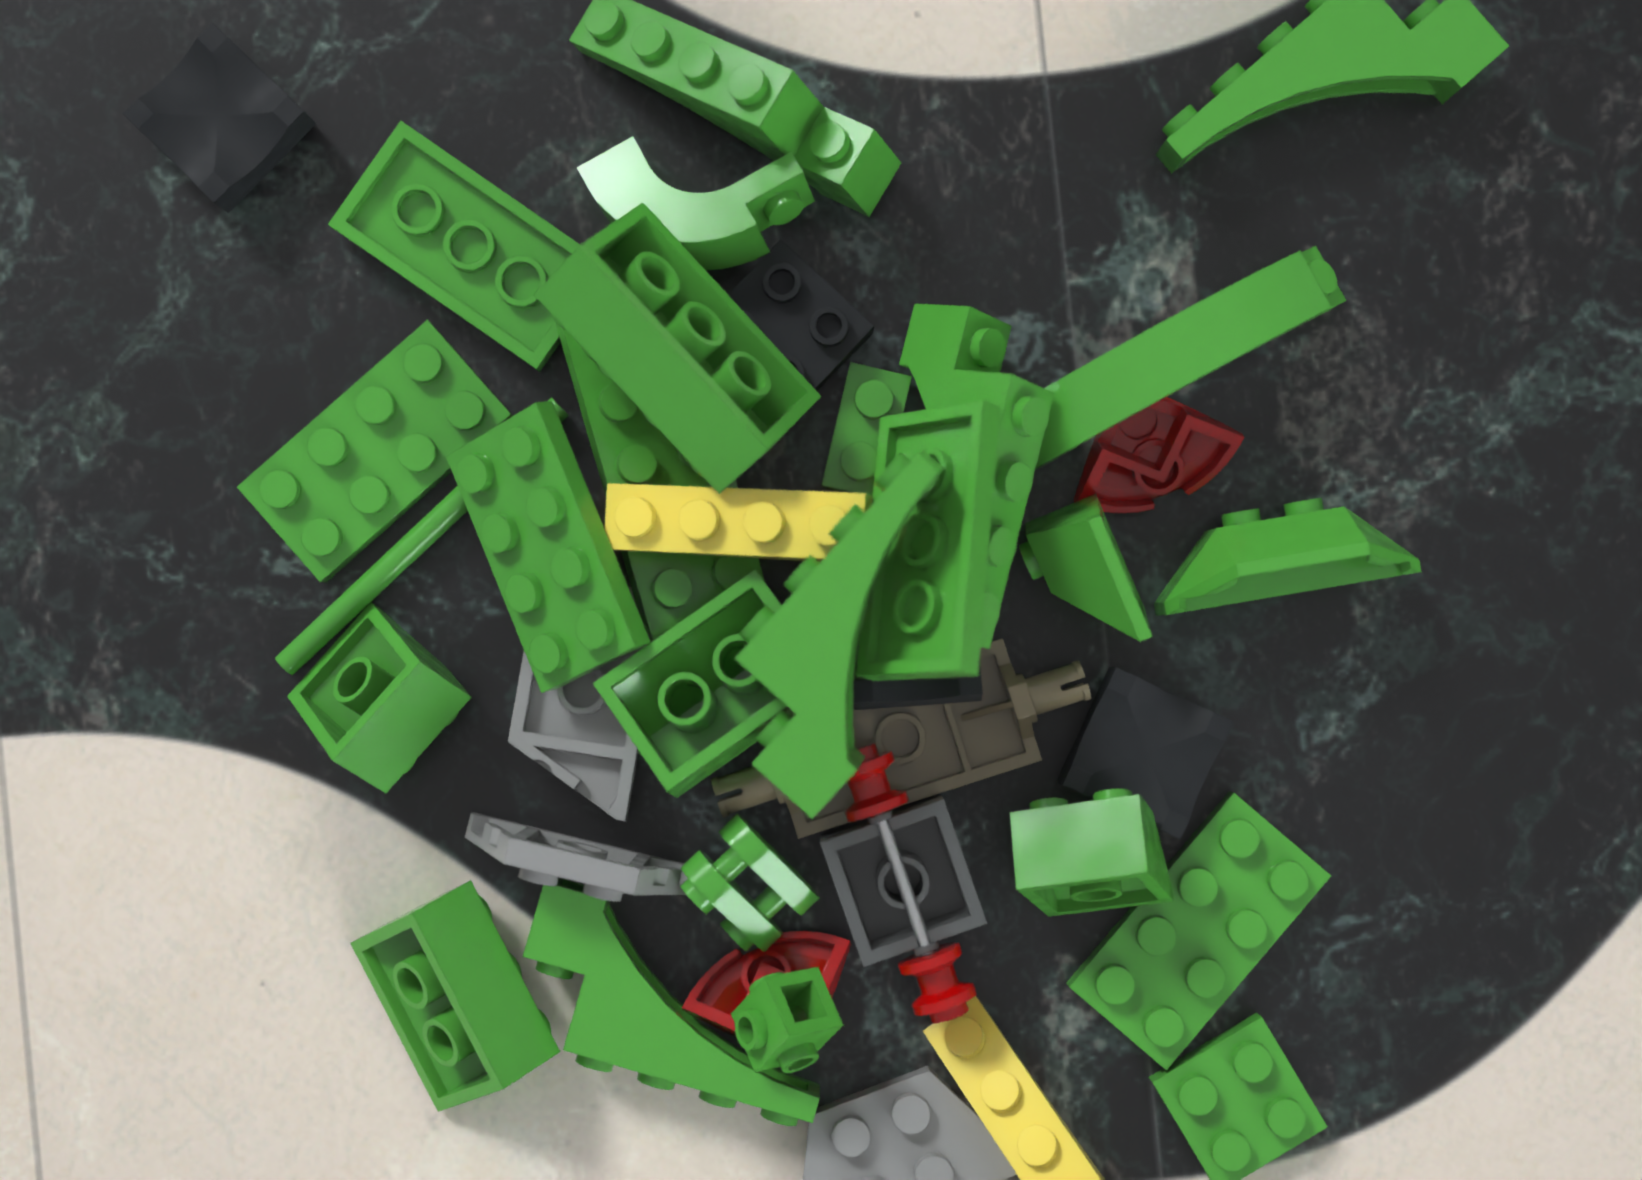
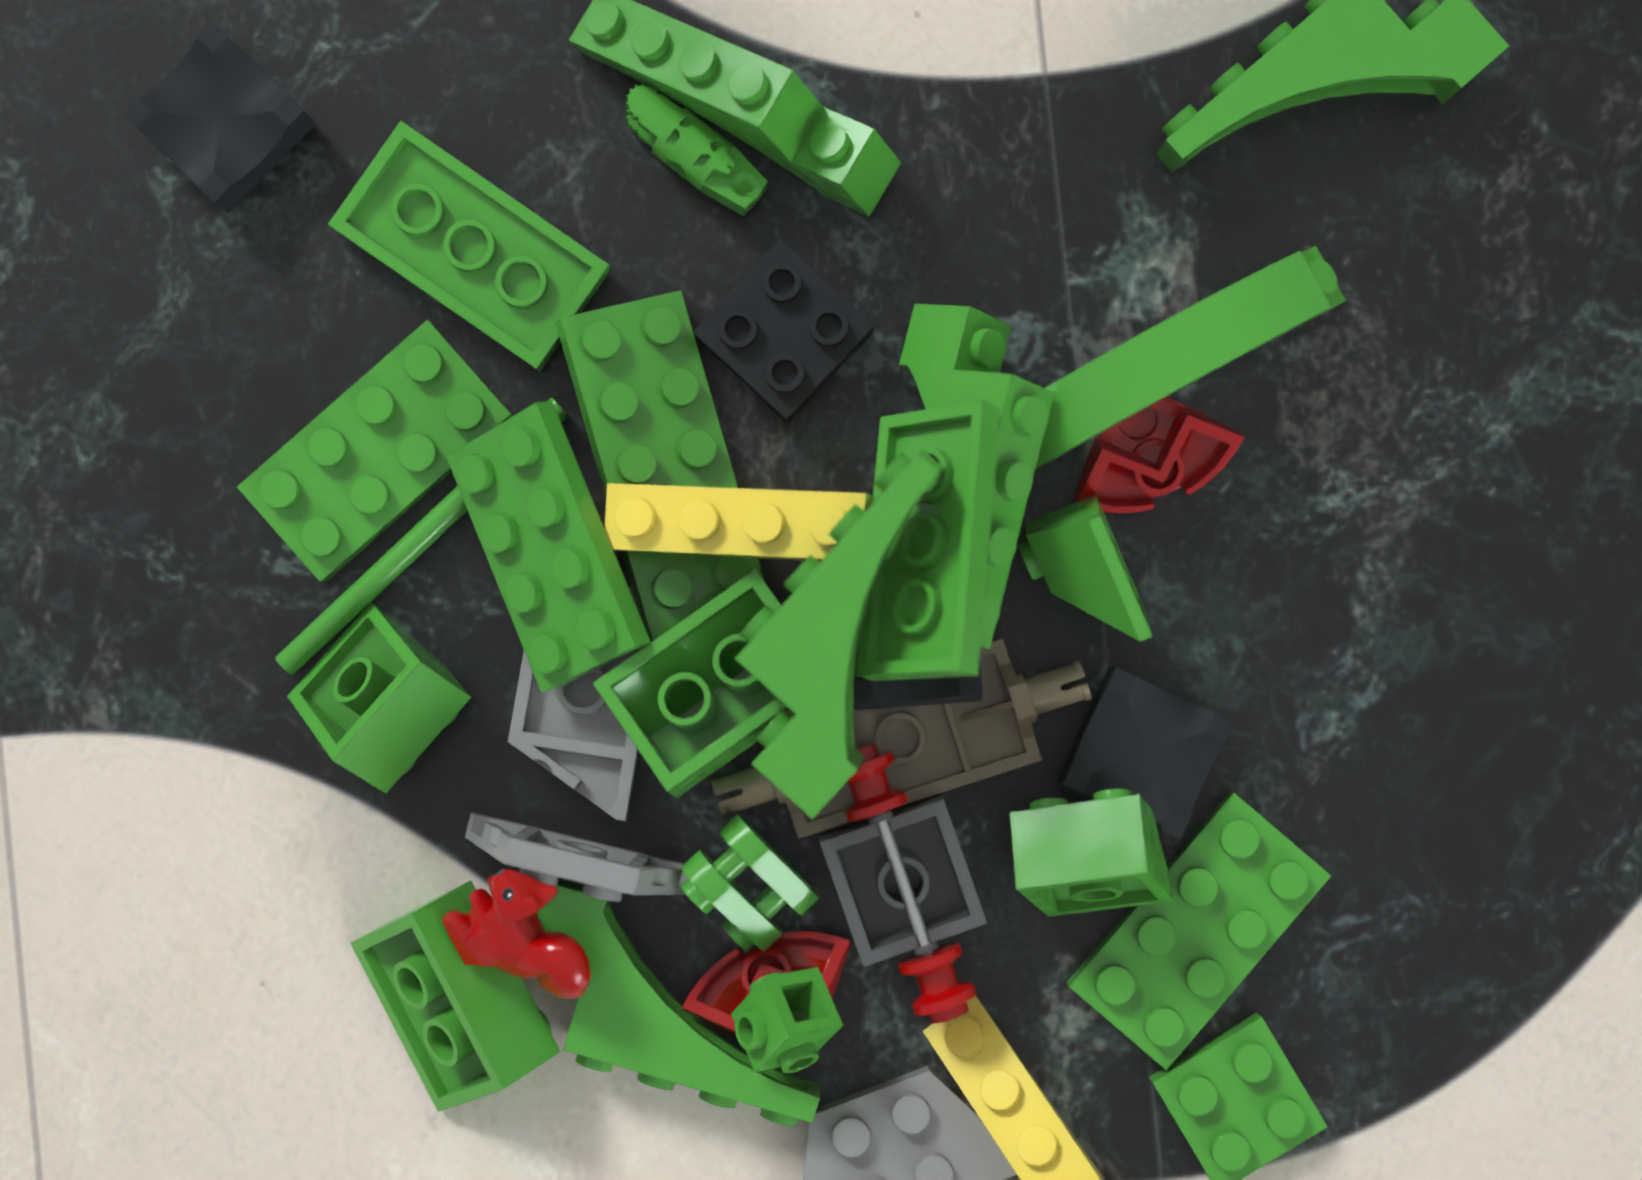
bright green brick [534,202,822,494] -> none
arch [577,136,815,270] -> none
bright green plate [821,362,912,496] -> none
bright green wedge [1154,498,1421,616] -> none
none -> red animal [442,869,591,999]
none -> bright green hinge [625,84,768,216]

